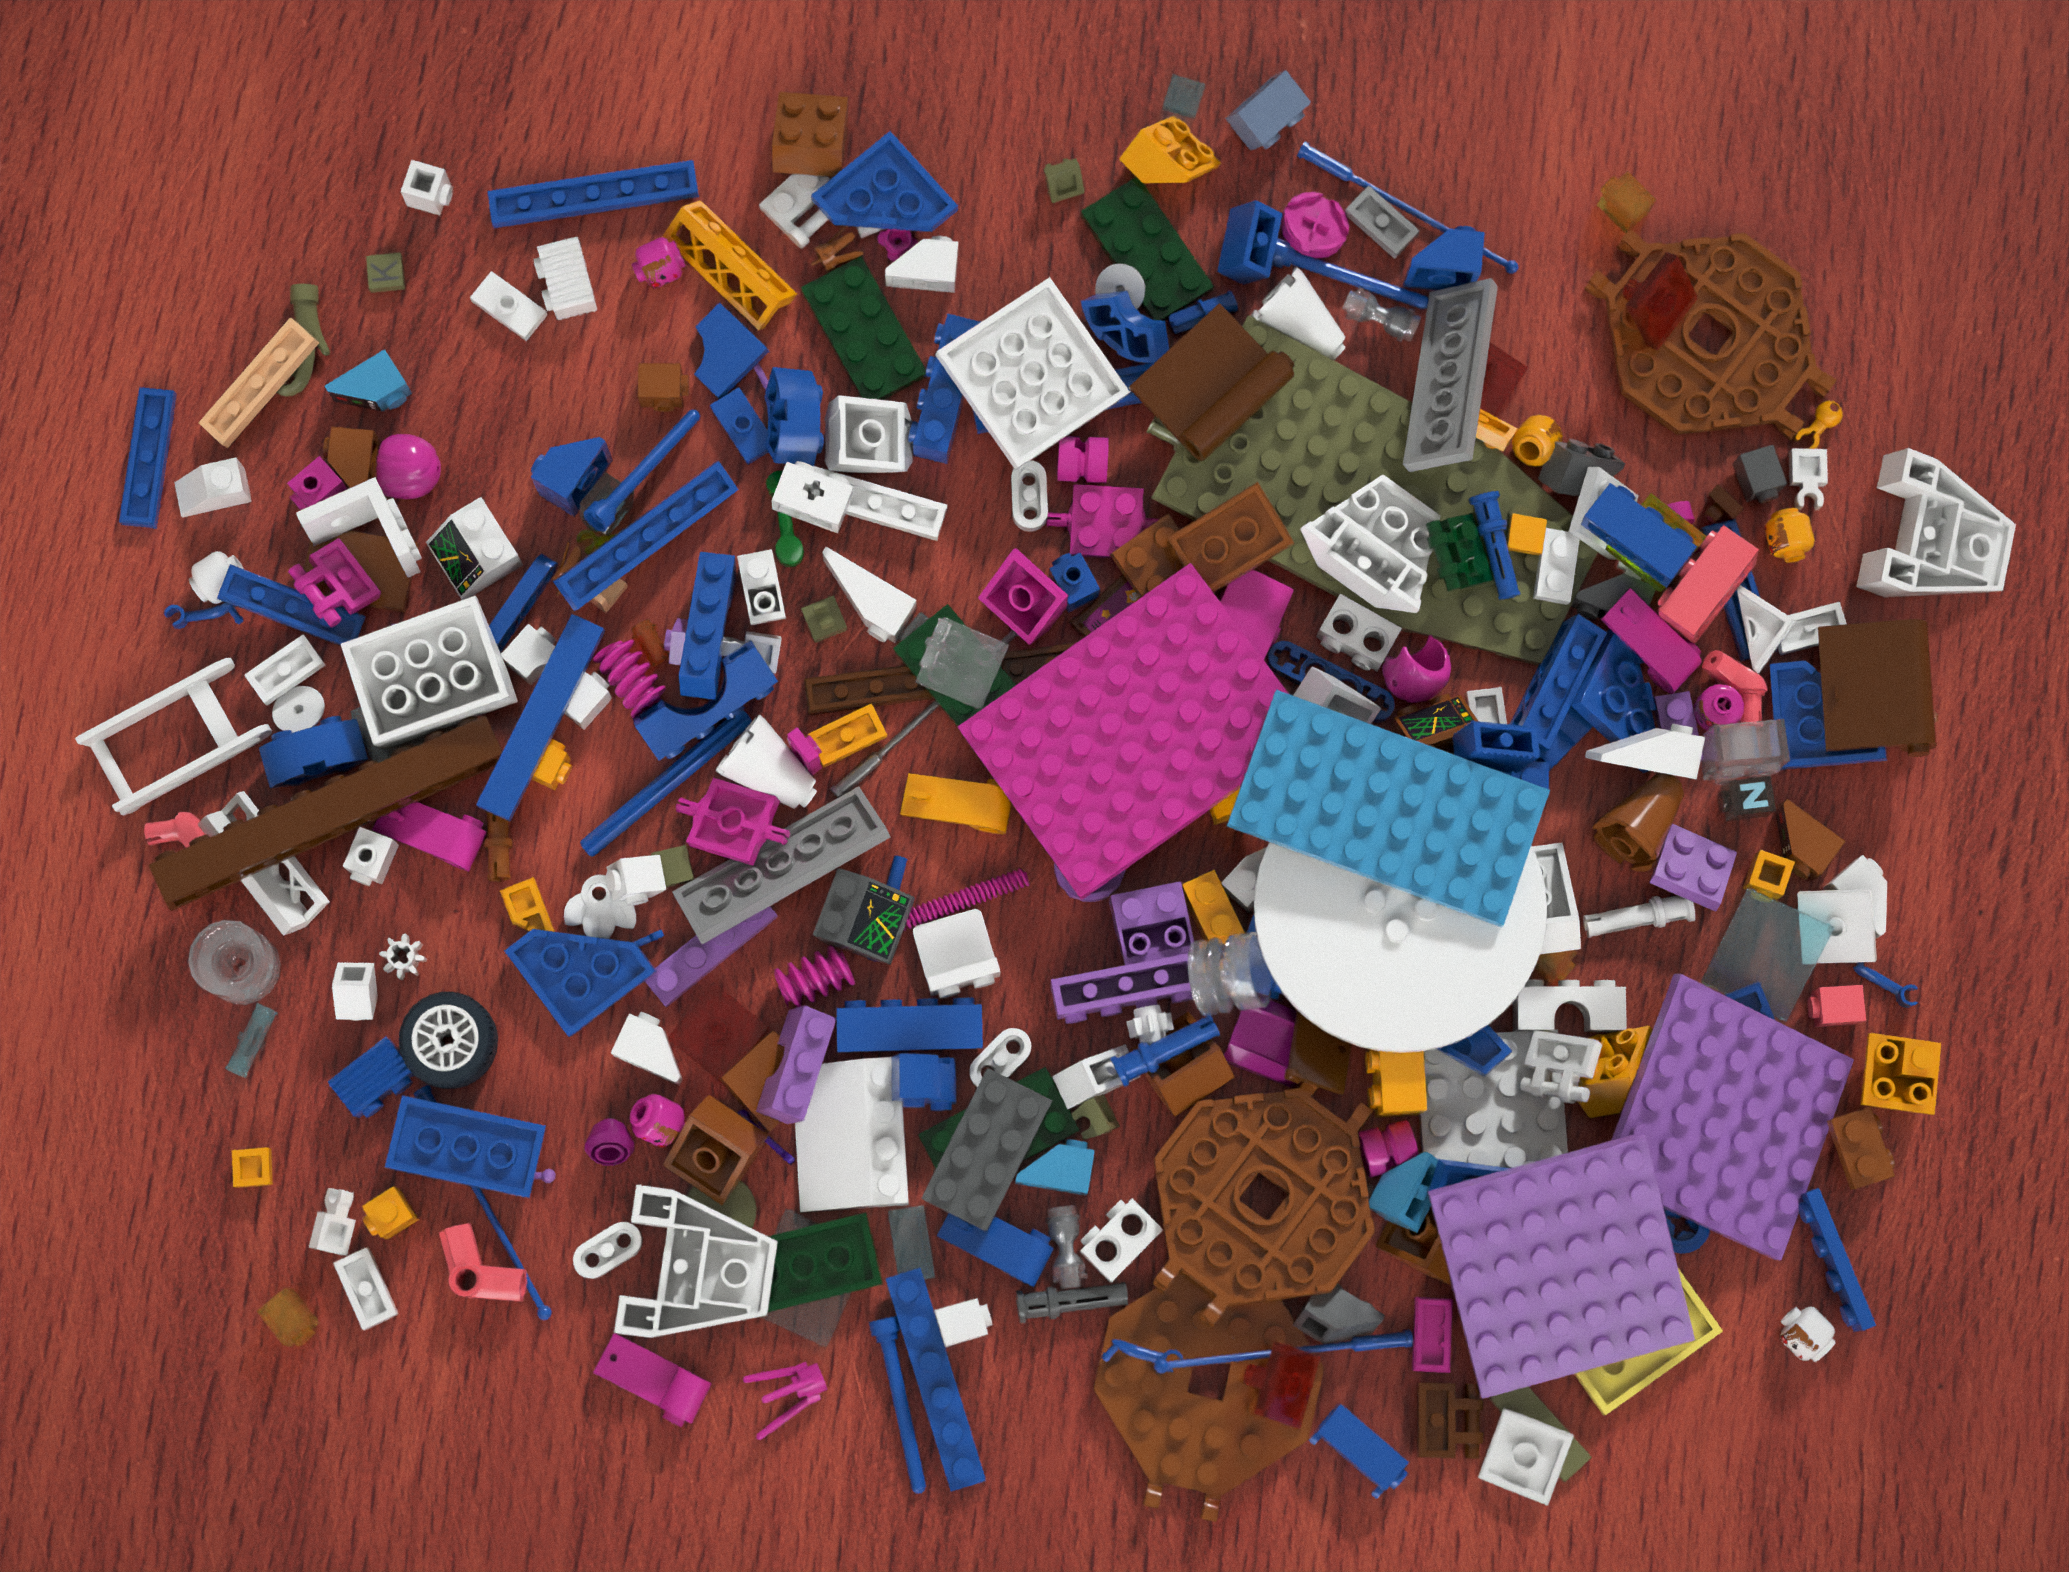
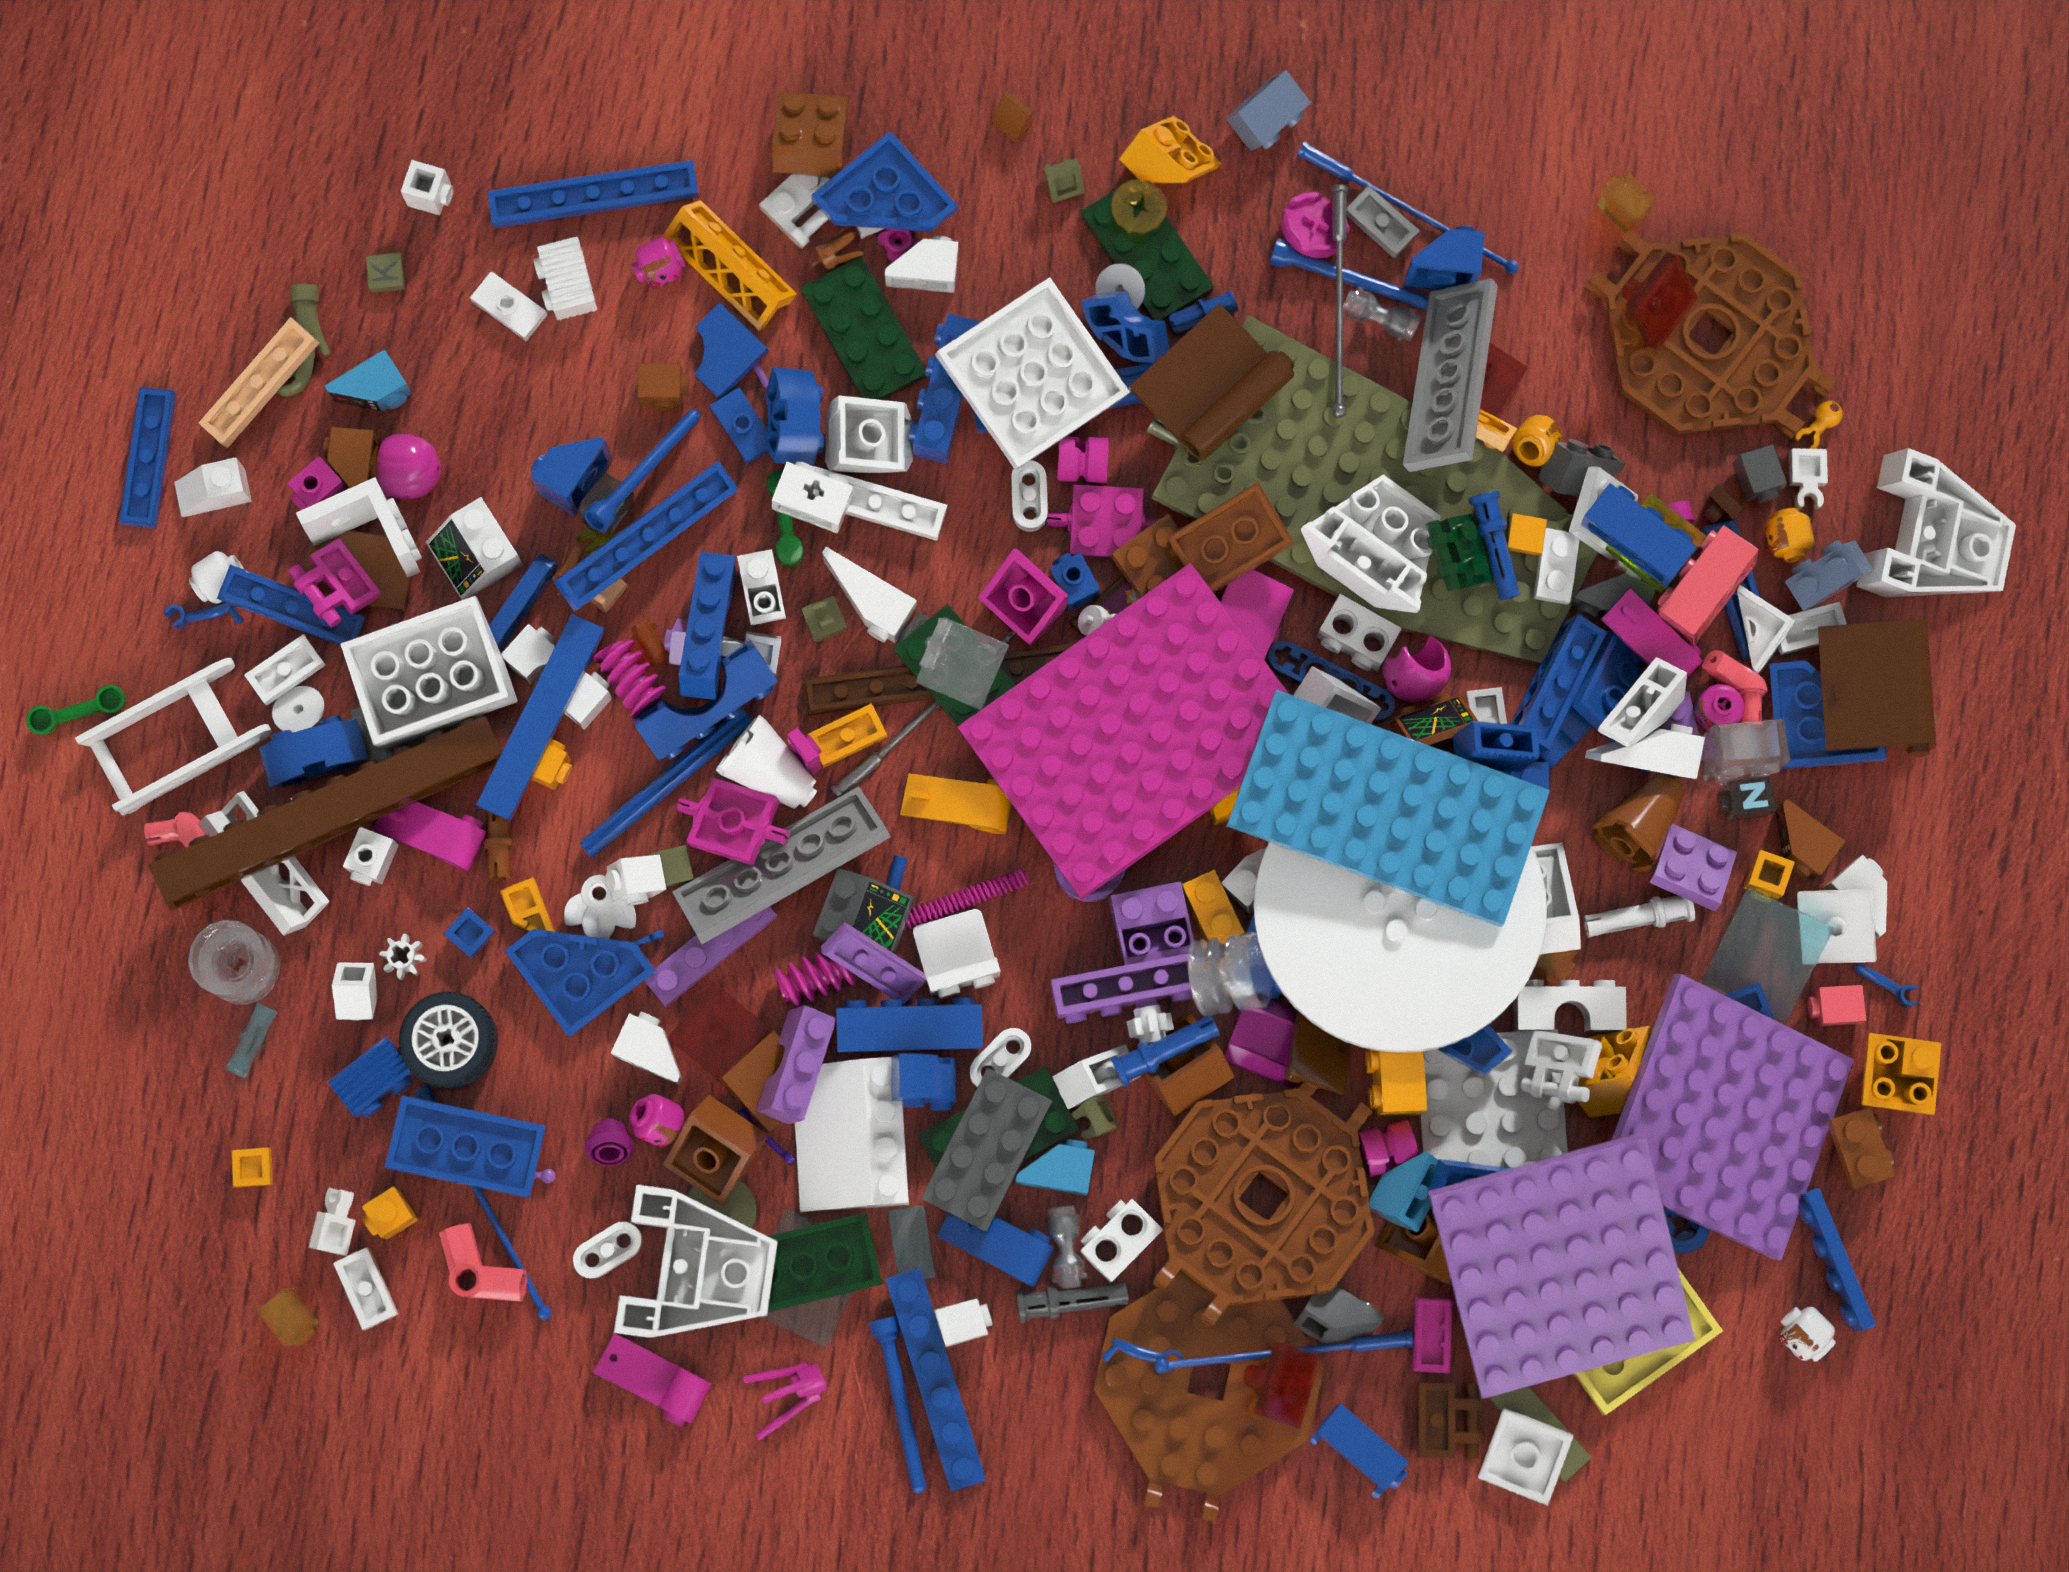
clear light blue tile [1162,74,1206,119] -> none
blue brick [1217,200,1283,285] -> none
white cone [1251,267,1346,360] -> none
none -> green bar [26,685,127,735]
none -> blue plate [444,907,496,959]
none -> medium lavender tile [821,922,927,1005]
none -> dark orange slope [991,90,1033,141]
none -> white piece [1078,605,1117,636]
none -> clear yellow gear [1111,179,1167,235]
none -> flat silver piece [1331,185,1348,418]
none -> white slope [1598,657,1687,748]
none -> sand blue brick [1785,540,1874,611]

